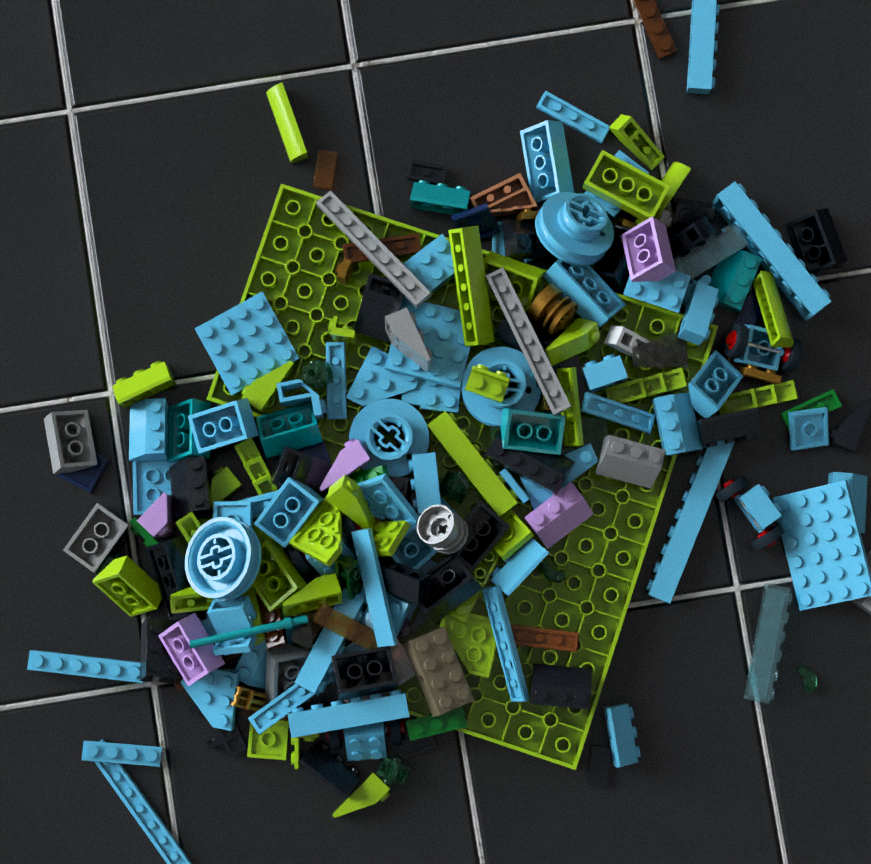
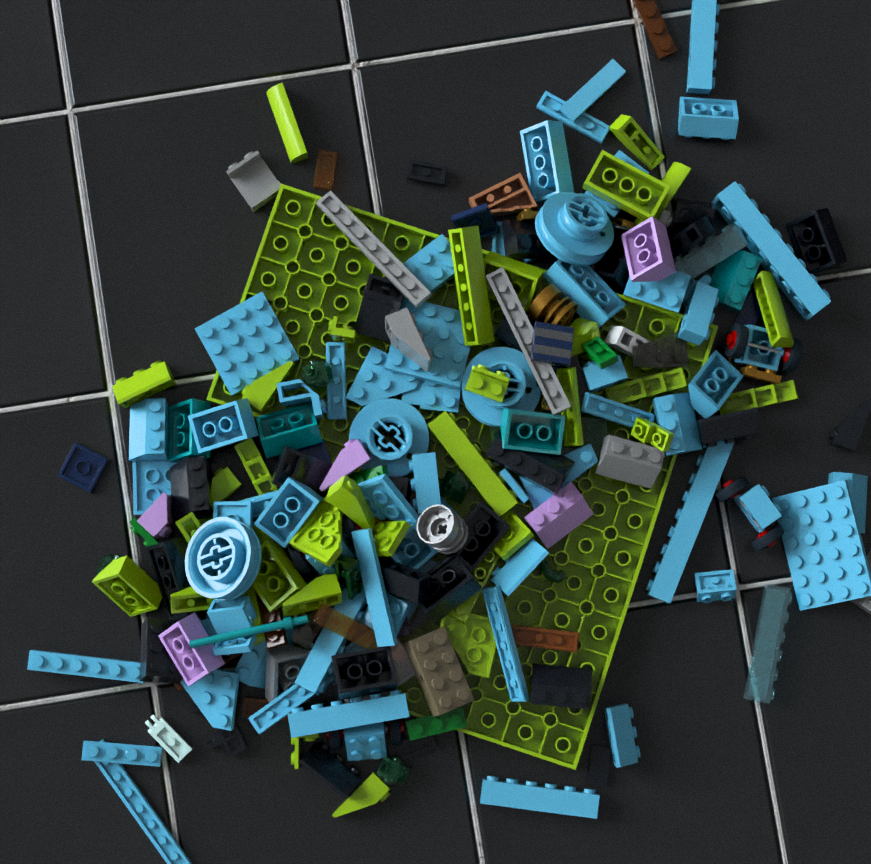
light grey slope [44,410,97,474] -> none
light grey slope [63,503,129,573] -> none
pearl gold arm [230,685,267,711] -> none
lime plate [247,720,289,760] -> none
pearl gold plate [335,258,353,285] -> none
reddish brown plate [342,233,421,264] -> none
teal slope [410,180,470,215] -> none
green plate [781,389,842,430] -> none
medium azure tile [788,407,829,451] -> none
clear green arm [796,664,817,693] -> none
none -> light aqua hinge [145,714,193,763]
none -> light grey panel [226,150,281,212]
none -> medium azure brick [480,776,600,819]
none -> dark blue tile [531,321,574,367]
none -> medium azure tile [560,59,626,122]
none -> green plate [581,336,619,370]
none -> lime slope [630,417,674,452]
none -> medium azure slope [678,96,739,140]
none -> medium azure bracket [694,569,737,603]

